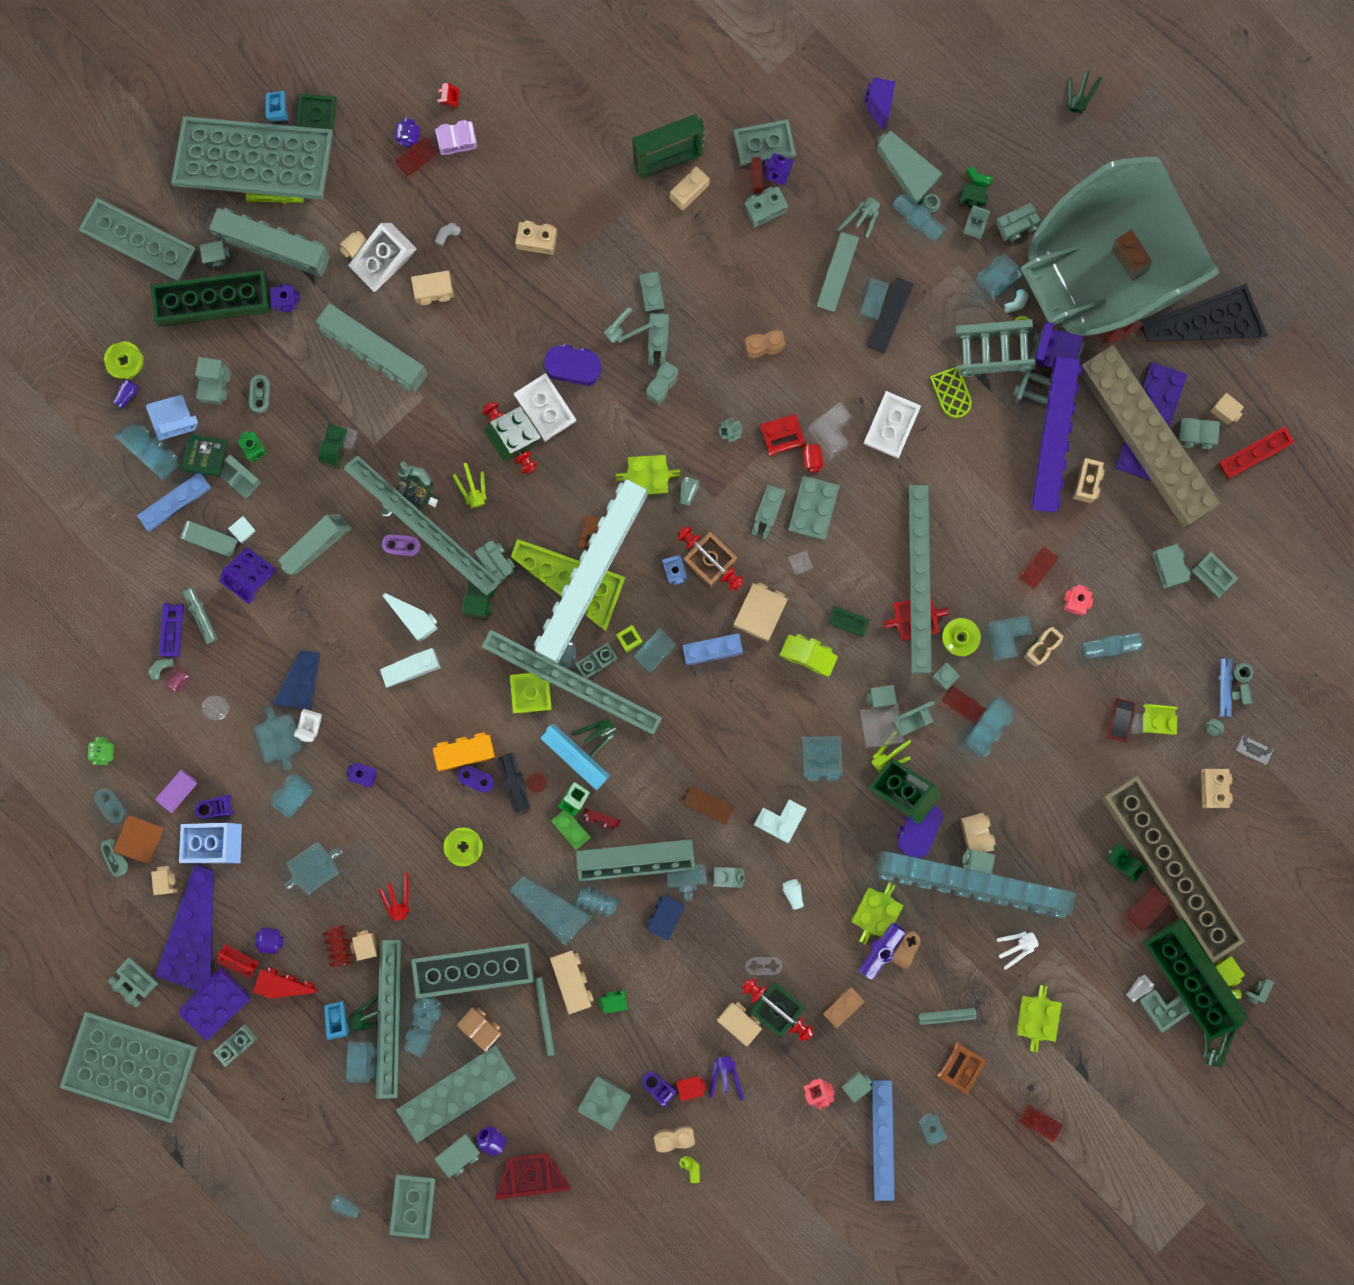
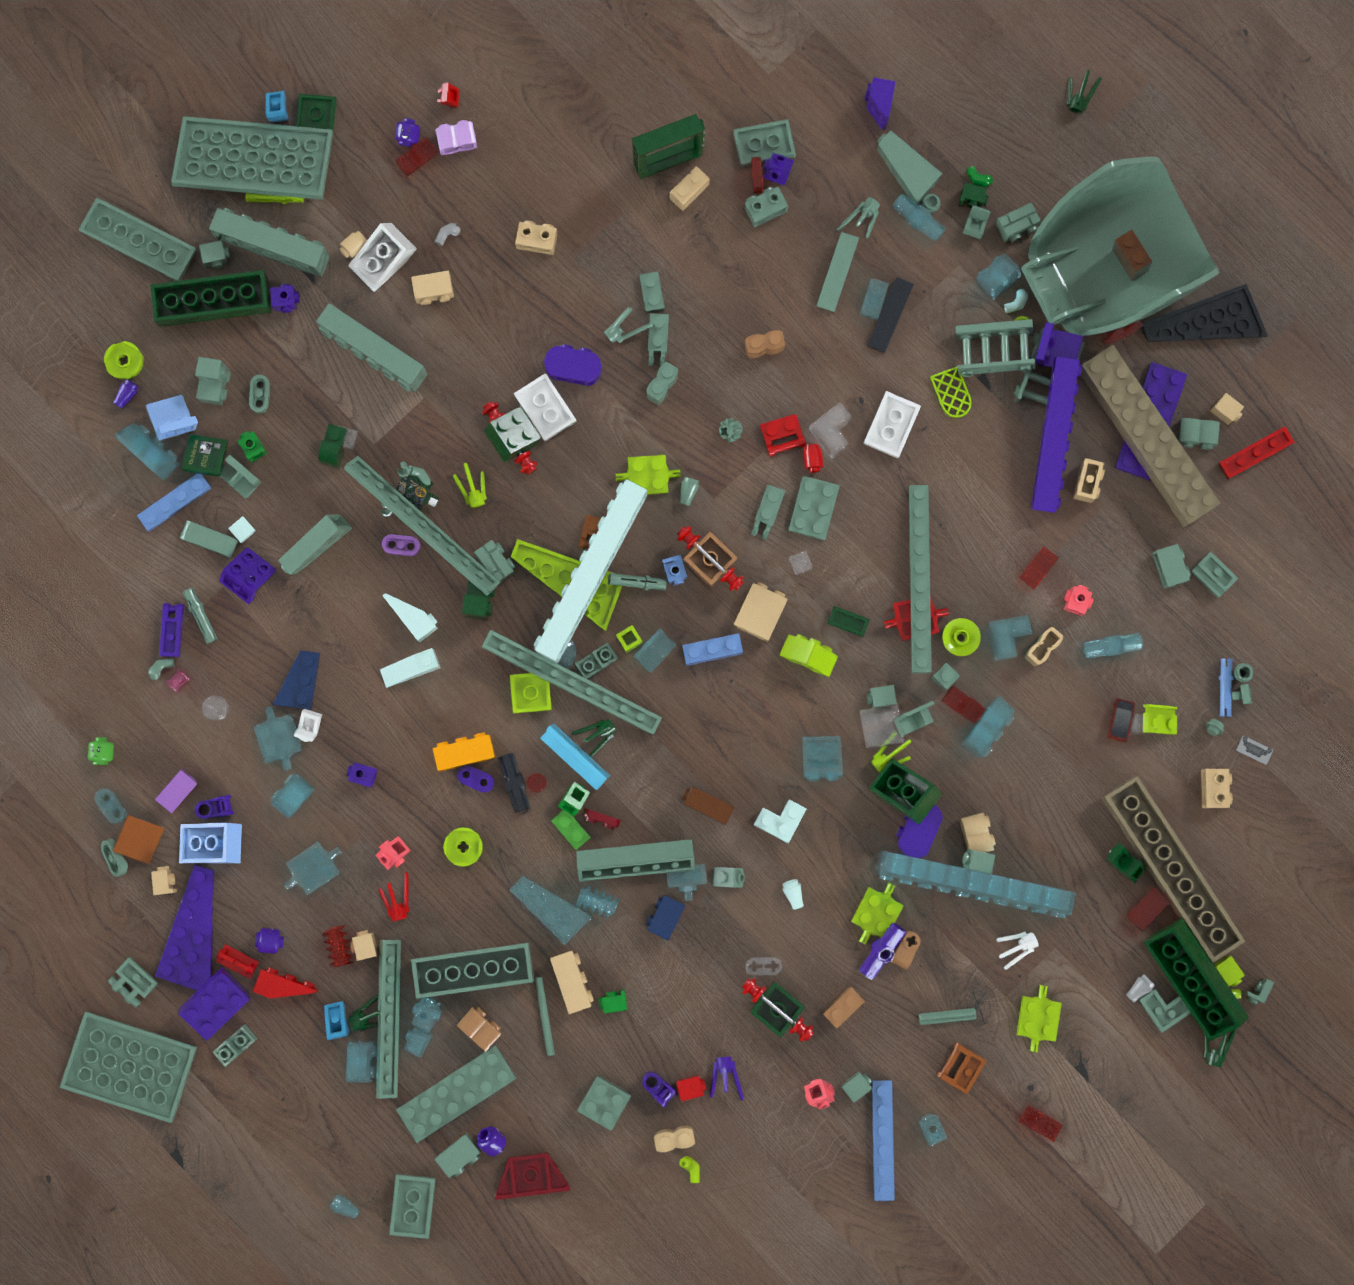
tan brick [717,1002,762,1047] -> none
none -> coral brick [376,836,411,870]
none -> sand green pin [608,573,667,591]

